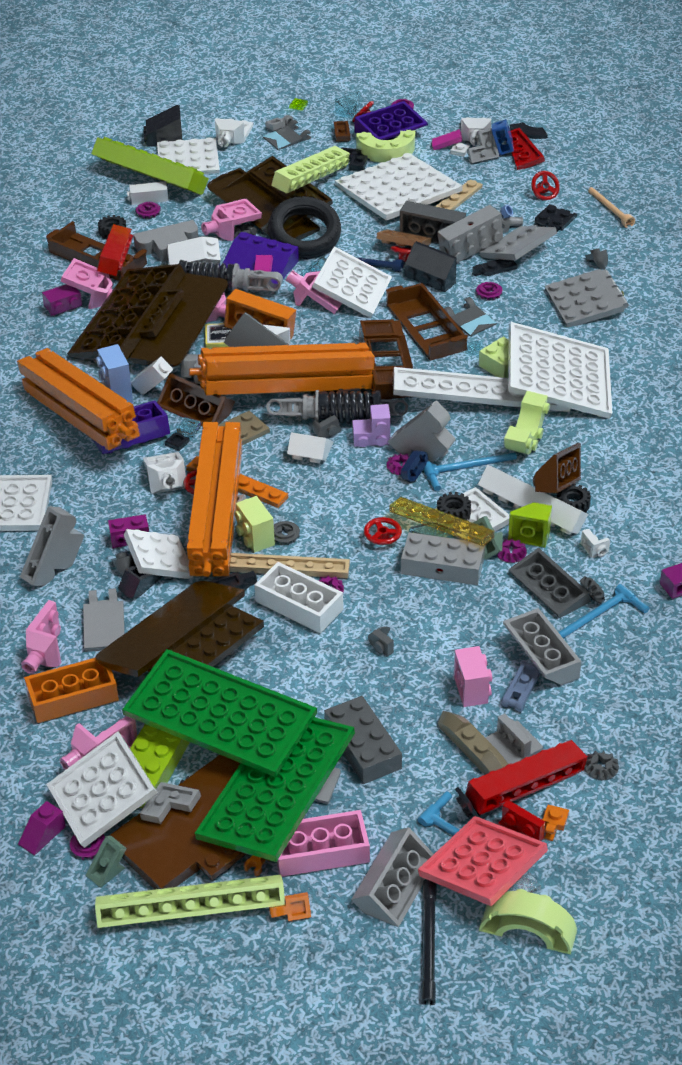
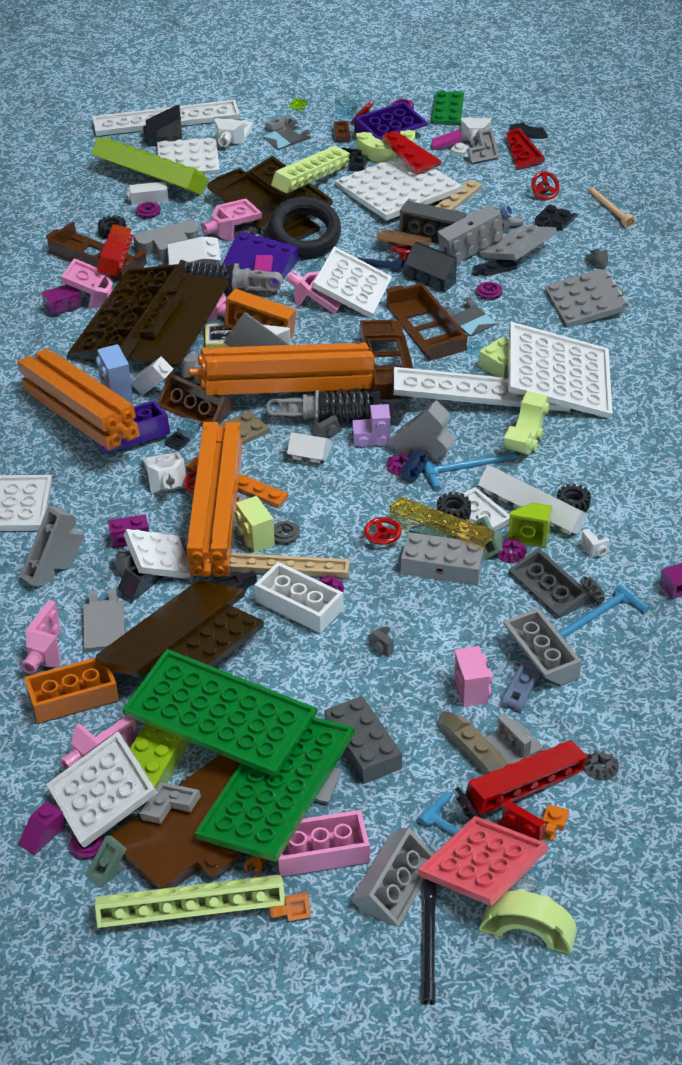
blue torso [492,119,514,155] -> none
reddish brown slope [533,443,581,493] -> none
none -> white plate [92,100,240,136]
none -> red wing [382,130,441,174]
none -> green plate [432,90,464,126]

